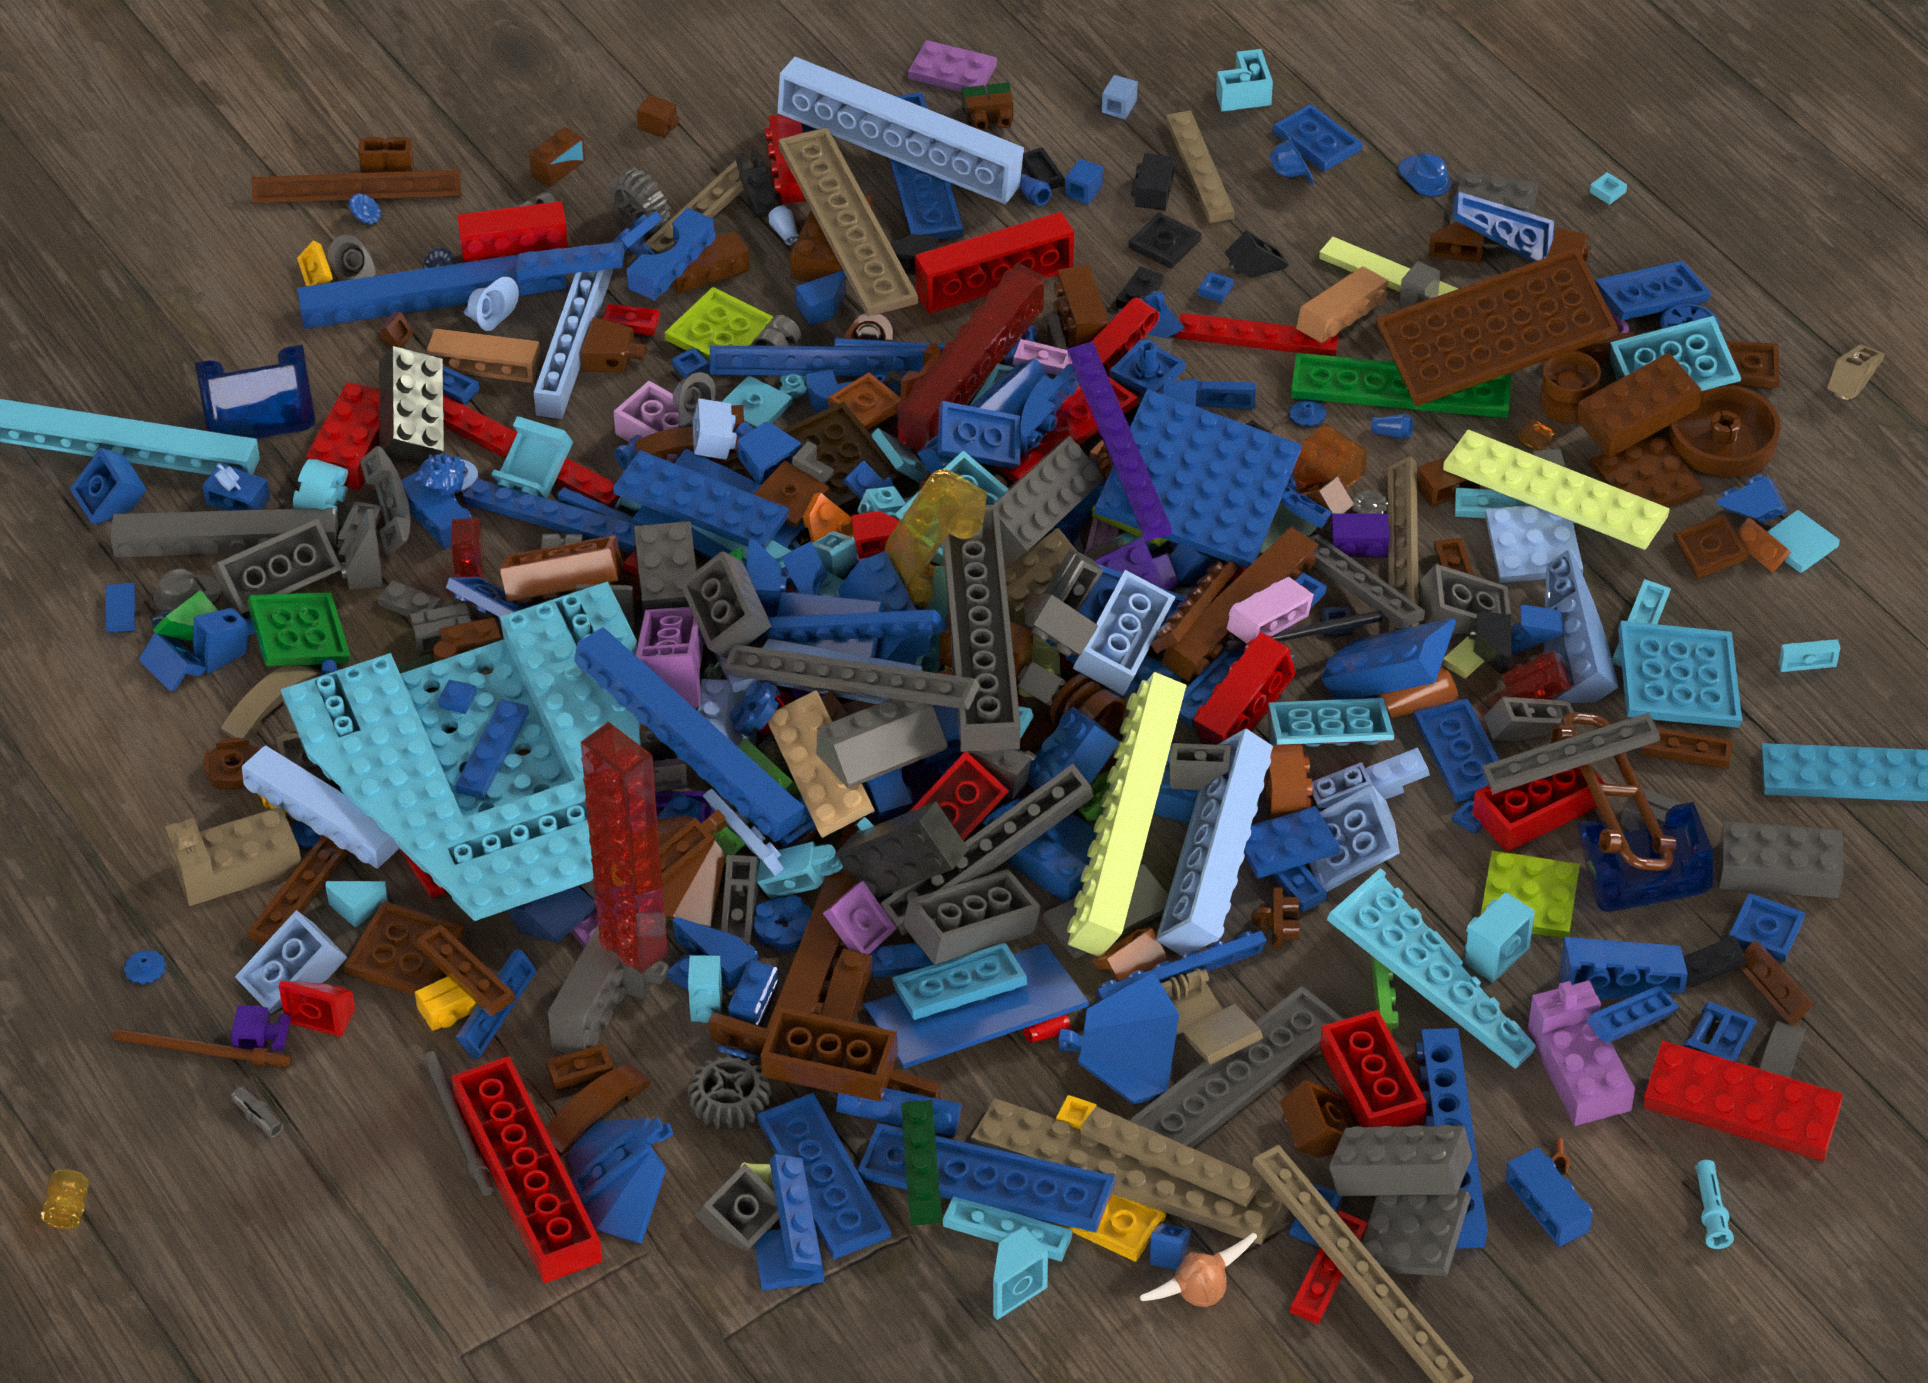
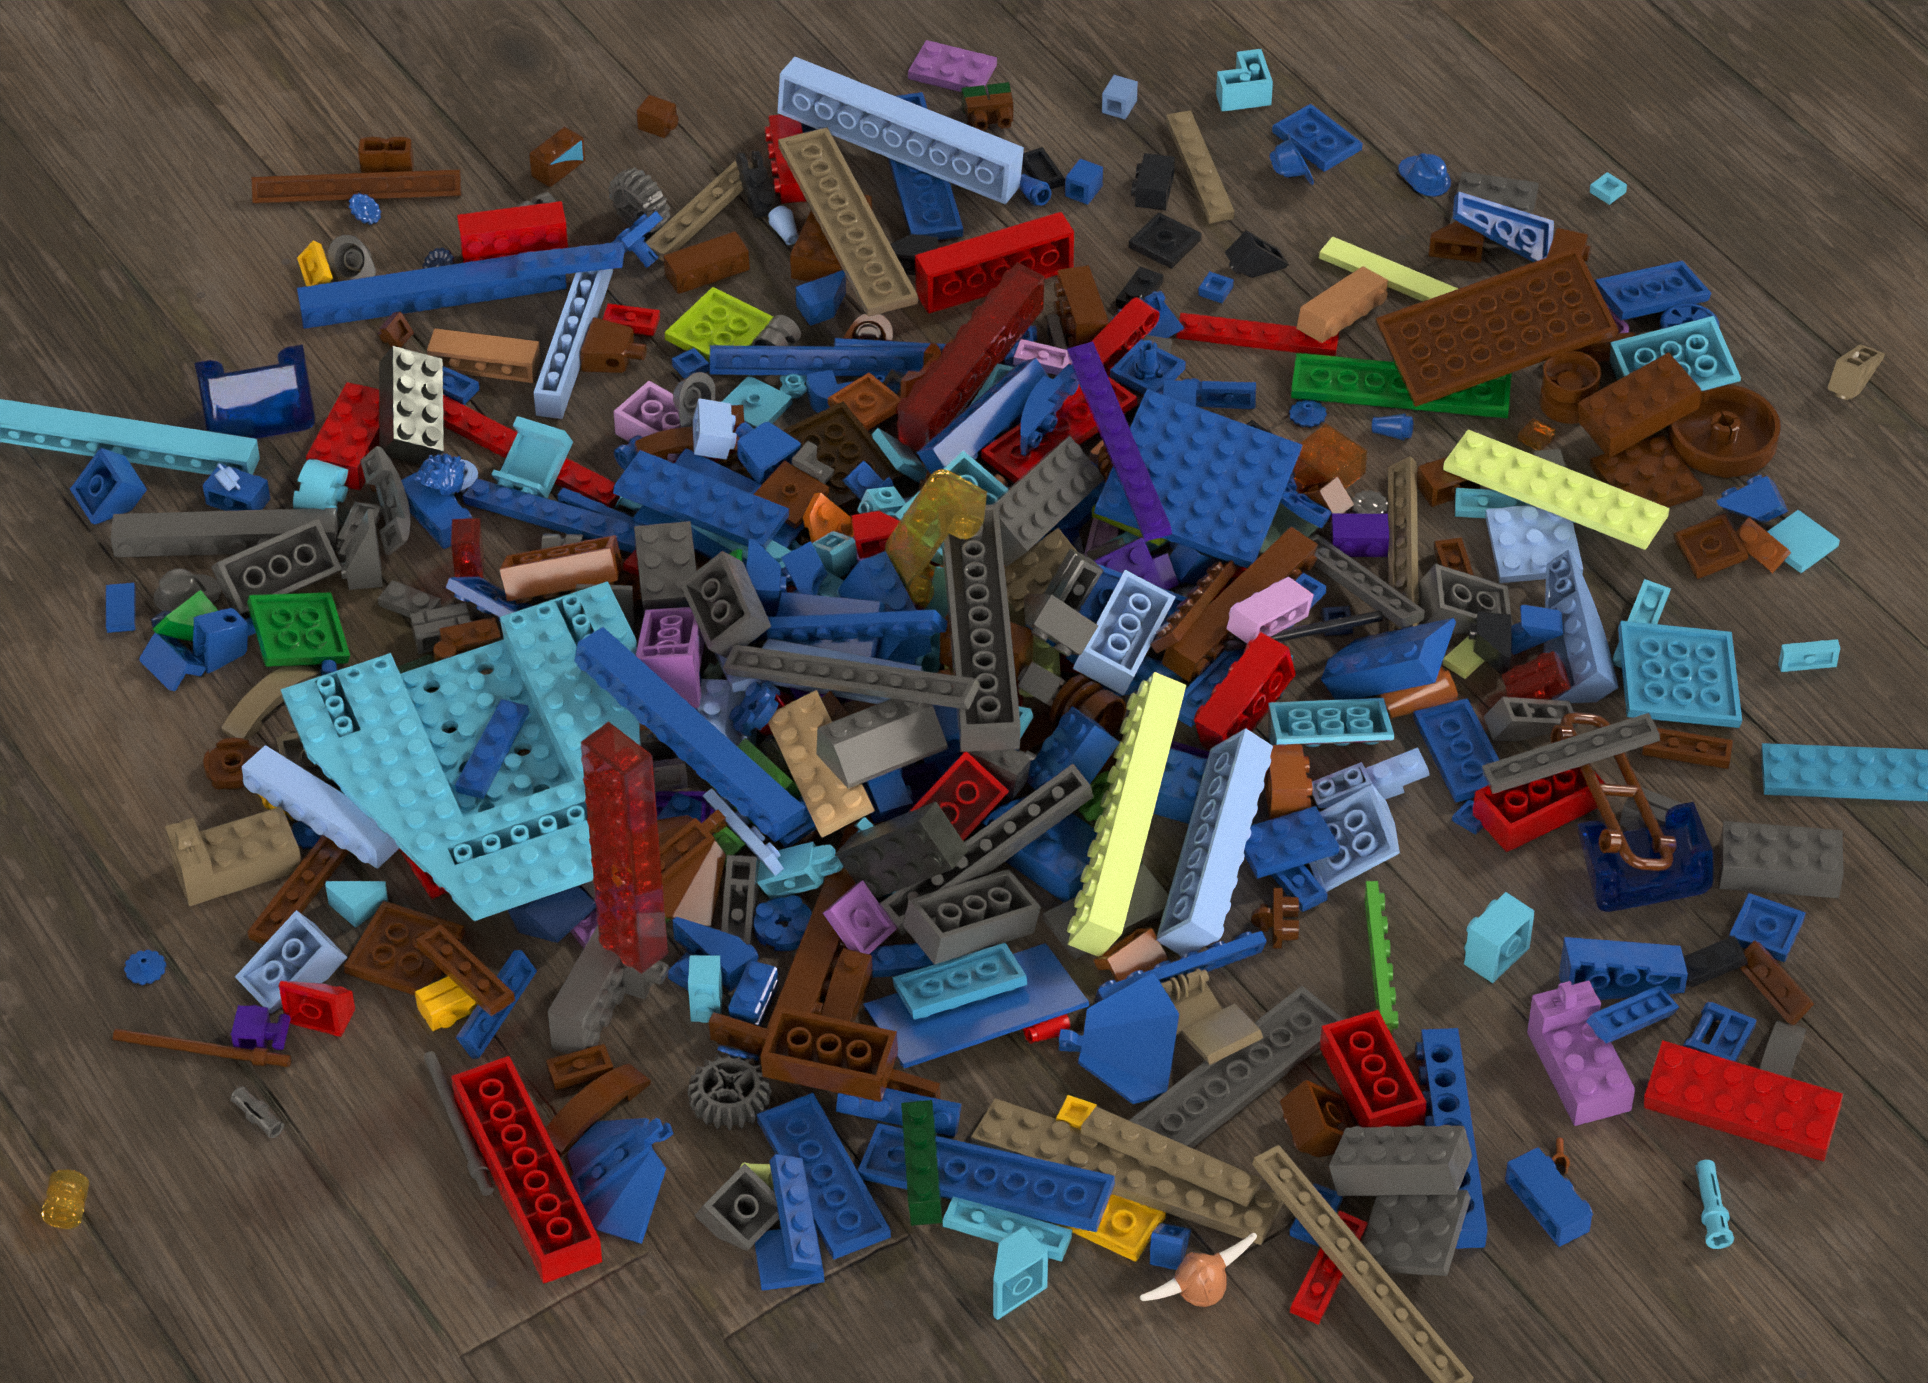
blue plate [438,679,477,714] -> none
light blue piece [464,277,519,331] -> none
blue arch [627,208,715,301] -> none
blue plate [938,401,1021,470] -> none
dark grey slope [1170,743,1231,790] -> none
medium azure wing [1327,868,1536,1069] -> none
dark grey brick [1399,261,1441,310] -> none
lime plate [1481,850,1580,939] -> none
reddish brown plate [1725,341,1780,388] -> none

